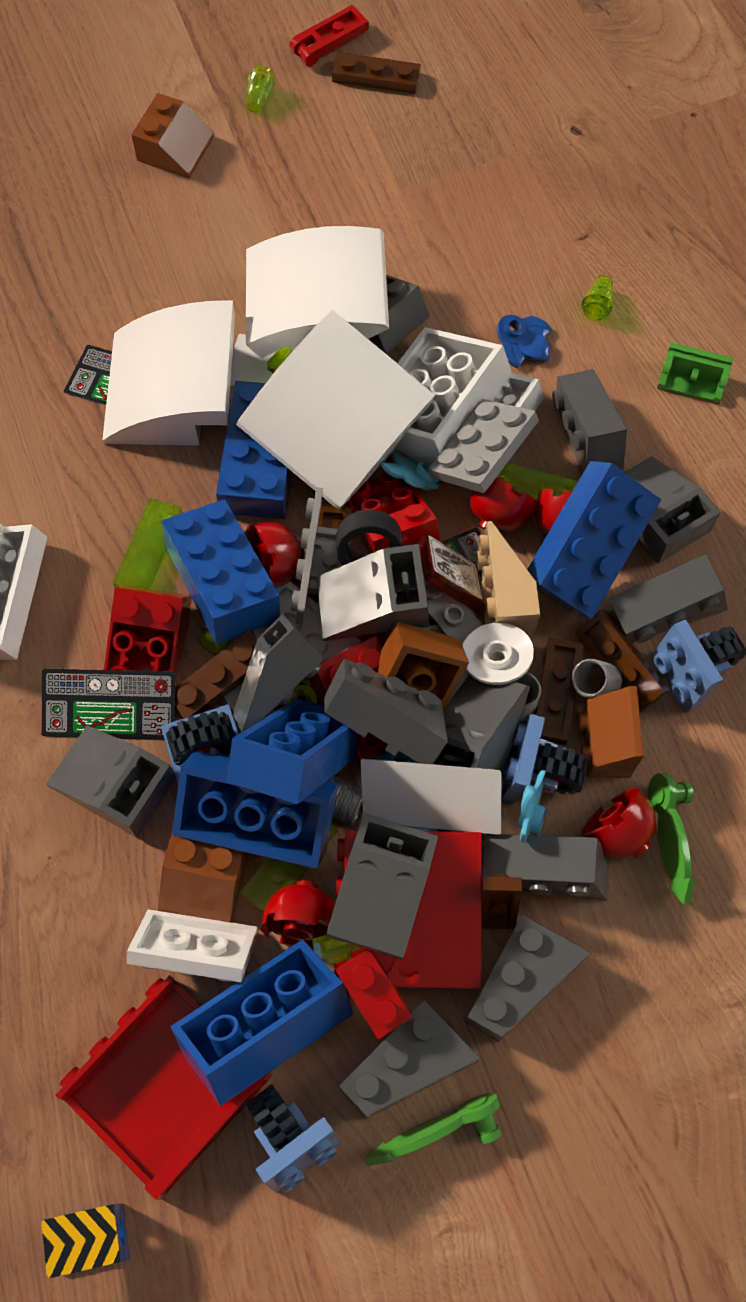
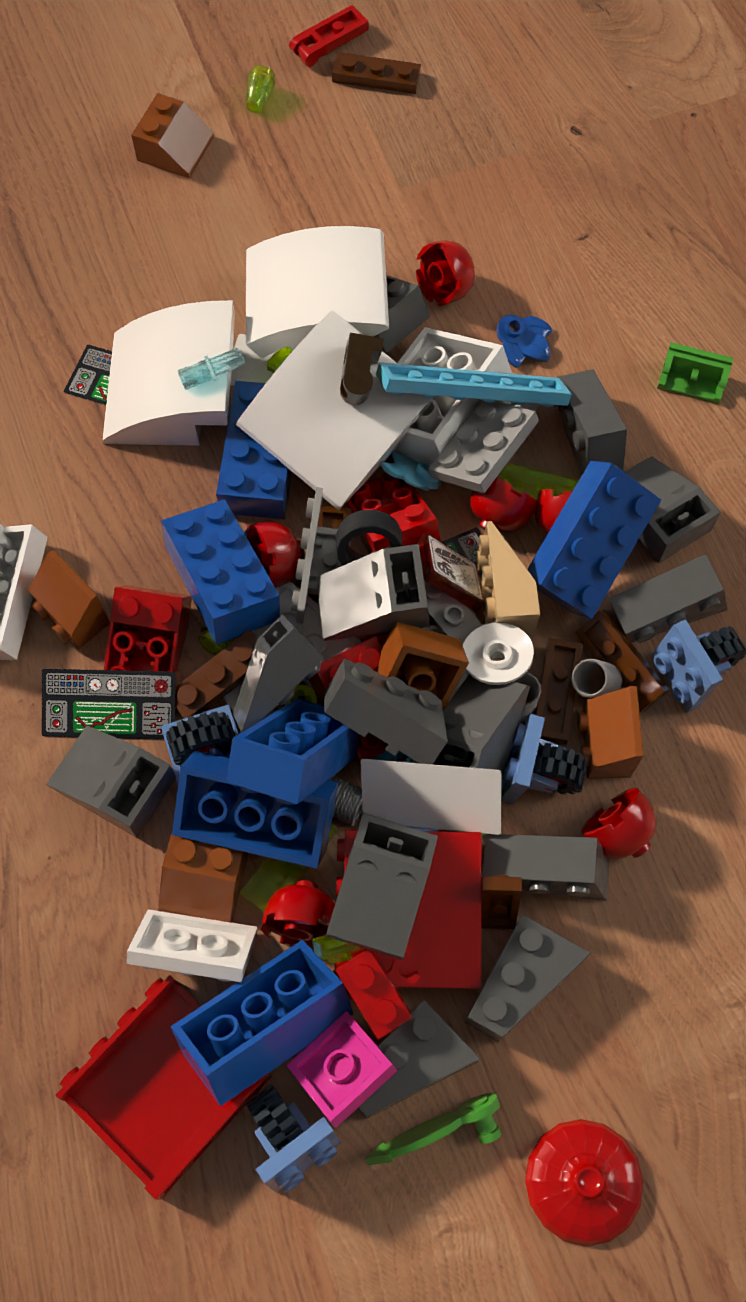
piece [41,1203,130,1278] -> none
clear neon green plate [113,498,182,589] -> none
medium azure plate [518,770,547,843] -> none
clear neon green cone [582,275,613,321] -> none
bright green brick [648,773,696,905] -> none
none -> dark orange slope [28,549,110,649]
none -> clear light blue axle [177,348,245,390]
none -> dark pink plate [286,1011,398,1128]
none -> dark brown leg [340,332,384,405]
none -> medium azure plate [376,362,572,407]
none -> red cylinder [416,240,475,306]
none -> red hat [525,1119,644,1246]

